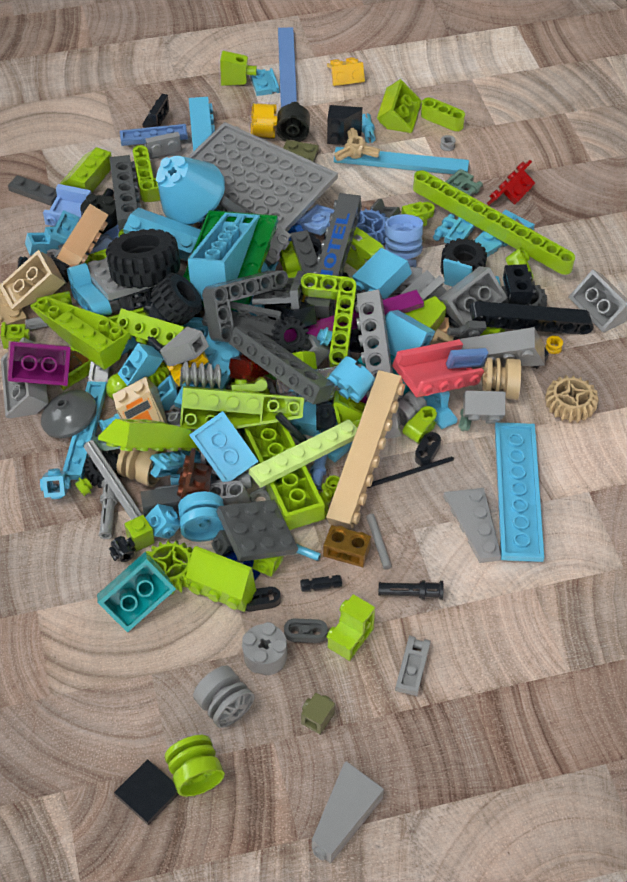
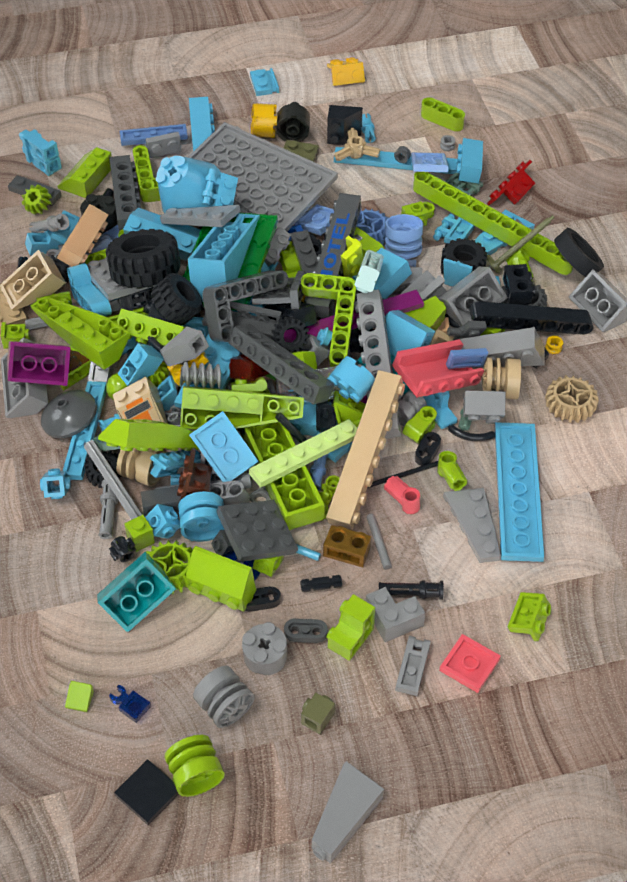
light blue panel [43,184,91,226] -> none
lime plate [74,477,93,496] -> none
black bracket [142,93,169,128] -> none
lime torso [220,51,257,86] -> none
medium blue tile [278,27,297,108] -> none
dark grey bracket [370,199,401,218] -> none
lime slope [377,79,422,133] -> none
none -> medium azure hips [19,129,62,176]
none -> lime gear [21,184,52,215]
none -> light grey pin [29,214,69,233]
none -> lime slope [65,681,94,712]
none -> clear blue plate [109,685,151,723]
none -> light grey wing [160,205,241,227]
none -> medium azure plate [202,169,238,206]
none -> neon yellow bracket [341,236,363,278]
none -> light aqua brick [354,250,384,293]
none -> light grey brick [366,587,425,642]
none -> coral piece [384,476,420,514]
none -> dark grey bush [394,146,411,163]
none -> light blue tile [411,152,448,172]
none -> lime piece [437,451,467,491]
none -> coral plate [439,634,501,693]
none -> black piece [448,425,495,441]
none -> medium azure brick [456,138,483,184]
none -> olive piece [487,215,555,273]
none -> lime bracket [507,592,551,641]
none -> black tyre [554,227,604,277]

